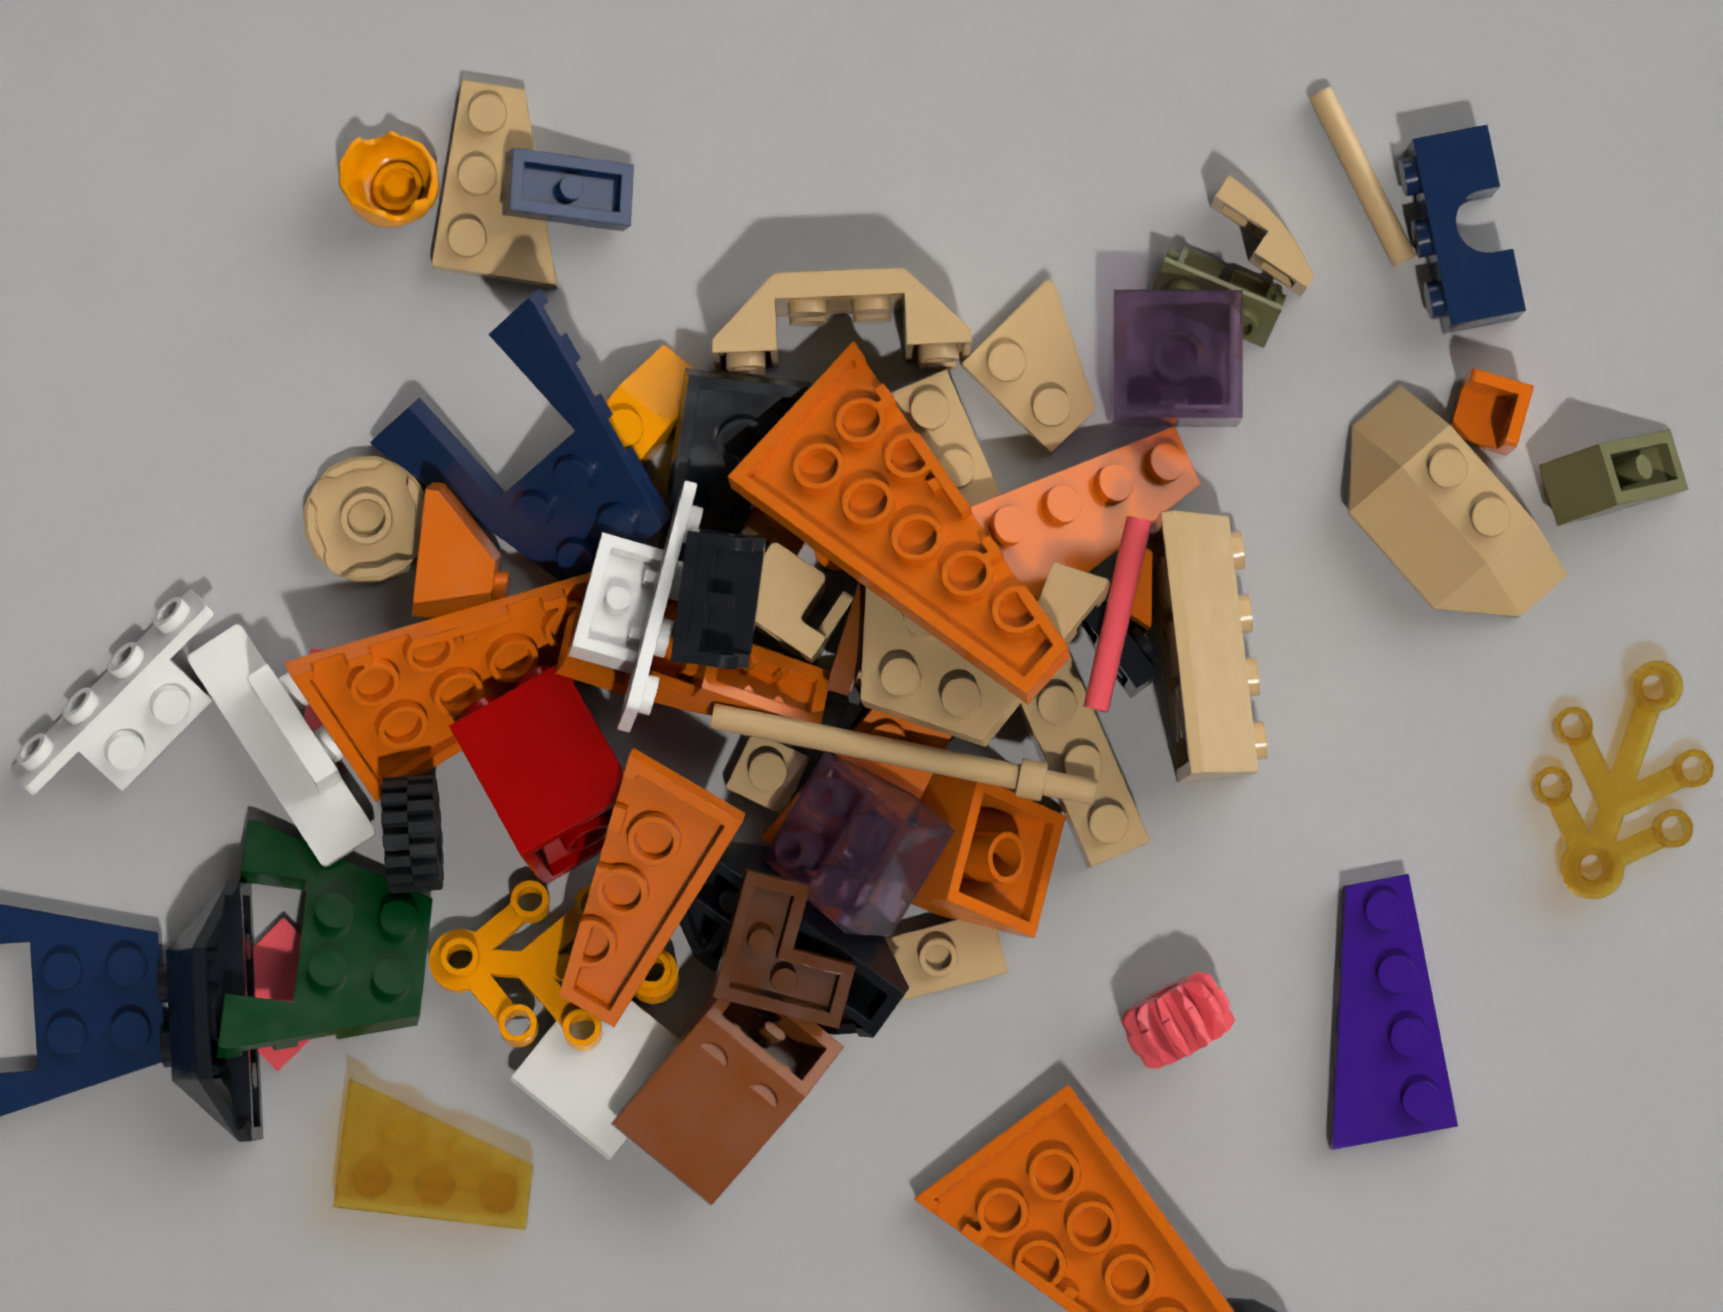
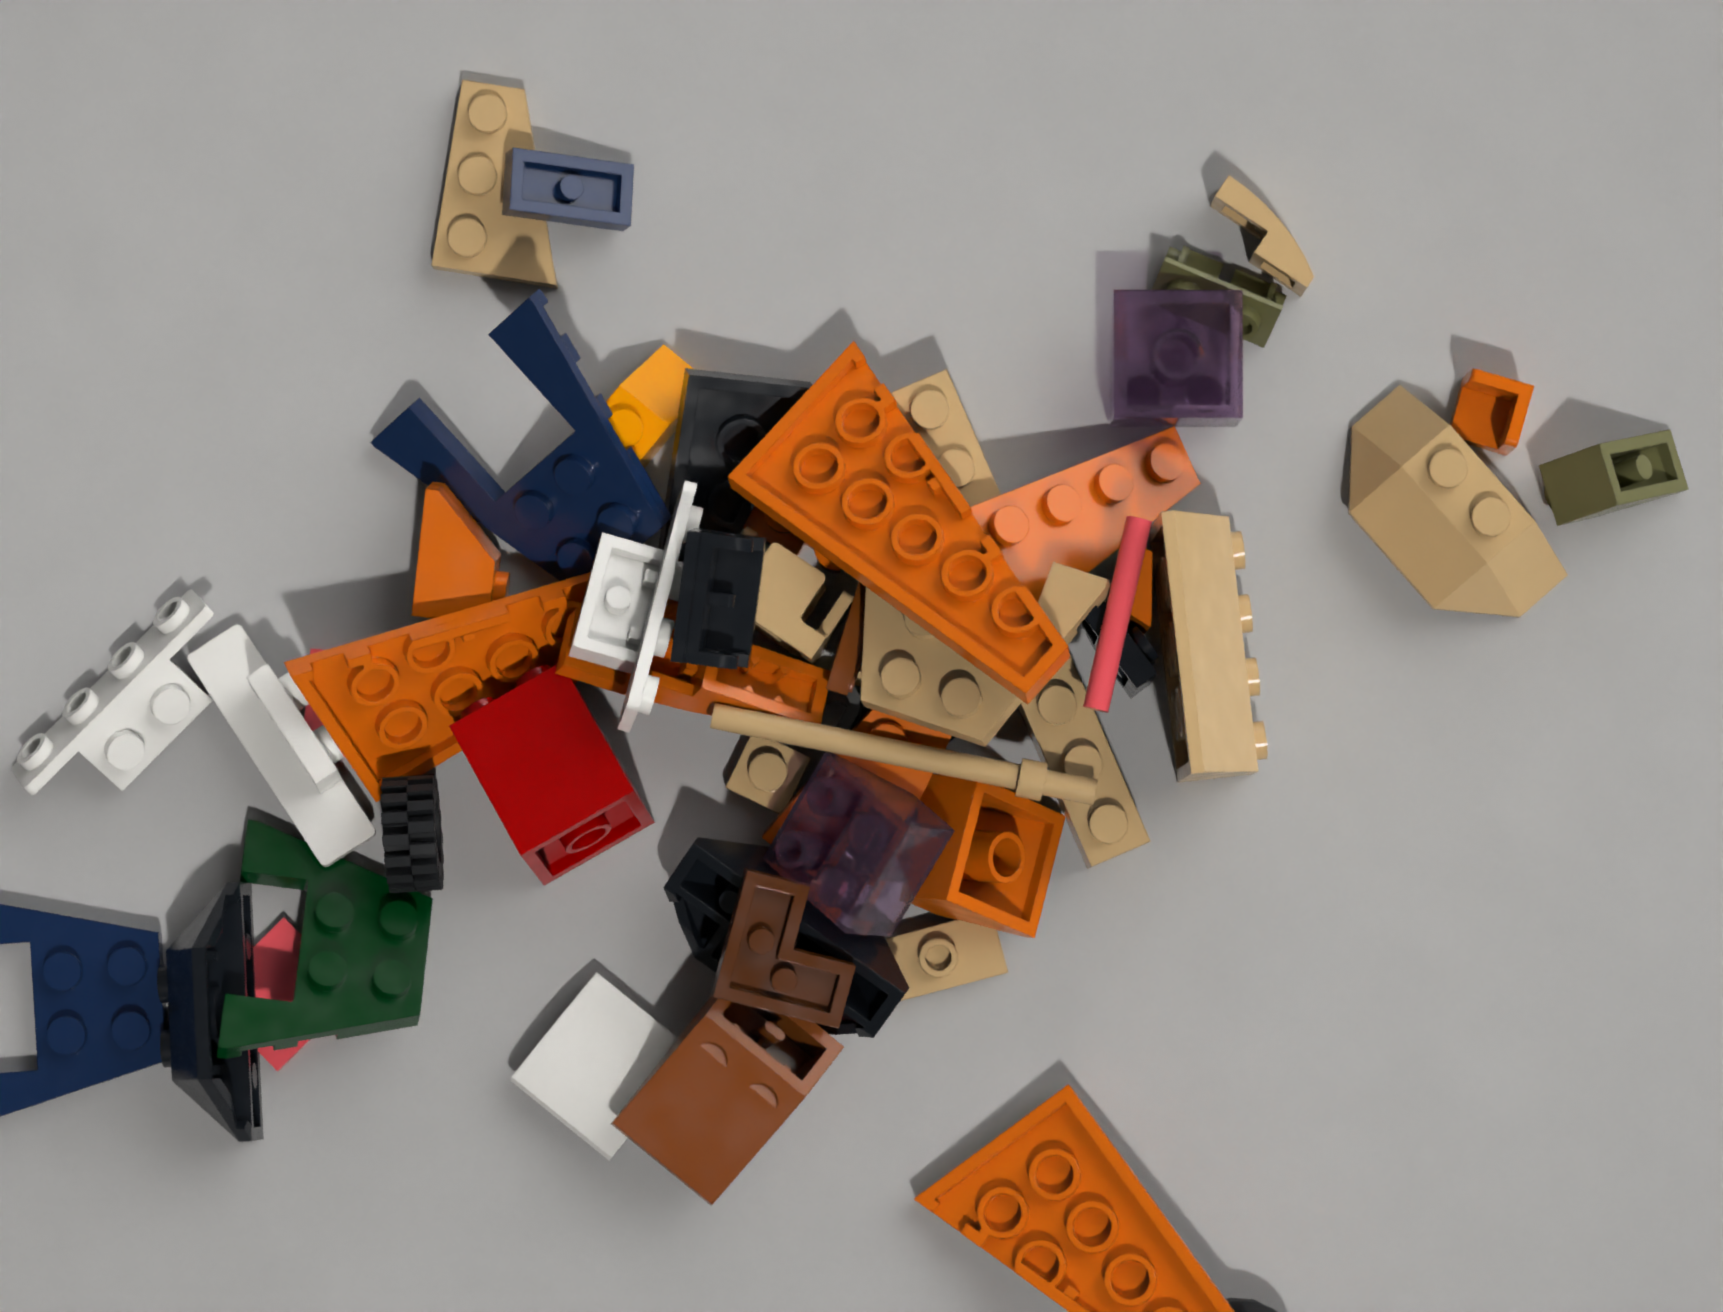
tan tile [304,456,425,583] -> none
clear yellow wing [333,1078,535,1230] -> none
light orange hair [338,131,440,228] -> none
light orange plant [429,880,679,1052] -> none
orange wing [559,748,746,1027] -> none
tan slope [712,267,972,377] -> none
tan wing [961,278,1096,456] -> none
coral gear [1121,972,1235,1069] -> none
tan bar [1309,87,1416,267] -> none
dark purple wing [1330,874,1458,1150] -> none
dark blue arch [1398,124,1526,334] -> none
clear yellow plant [1531,660,1714,899] -> none

